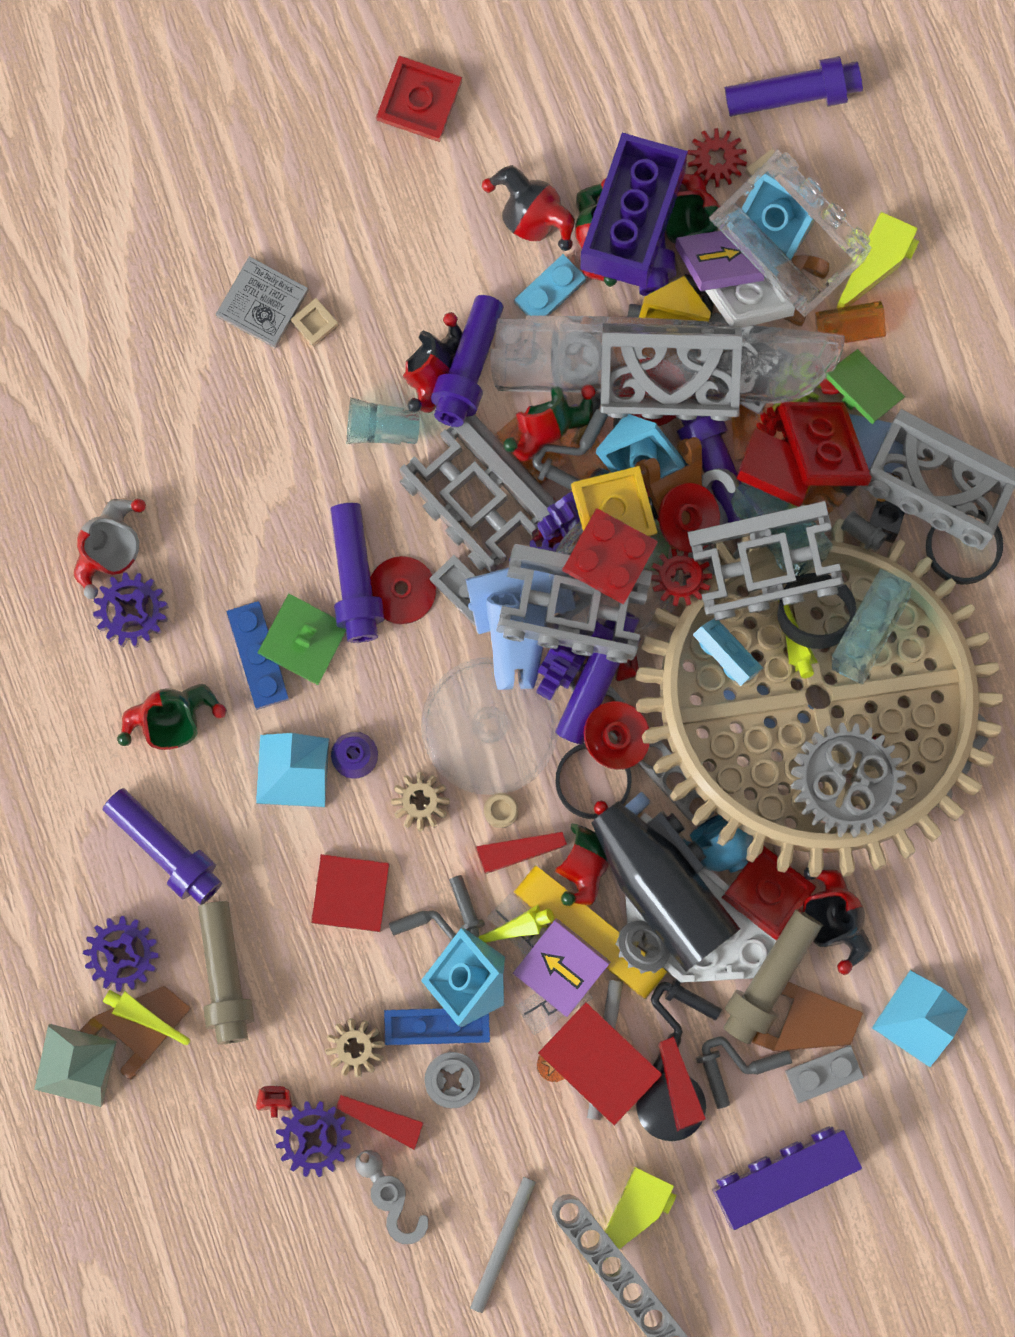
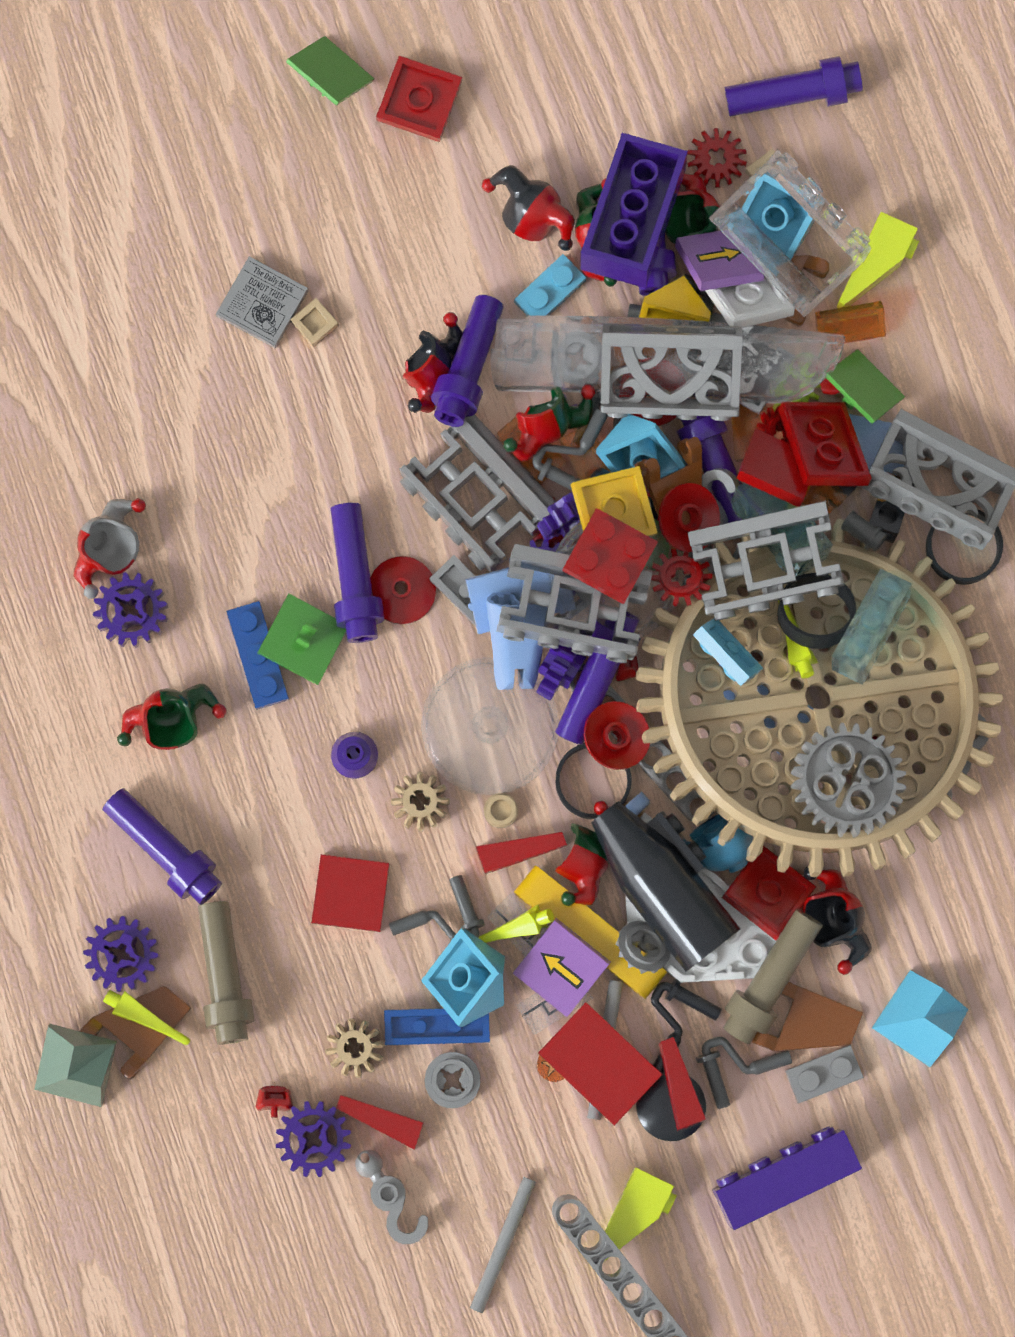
medium azure slope [256,733,329,807] -> none
clear light blue plant [346,397,420,445] -> none
none -> bright green piece [286,36,375,106]

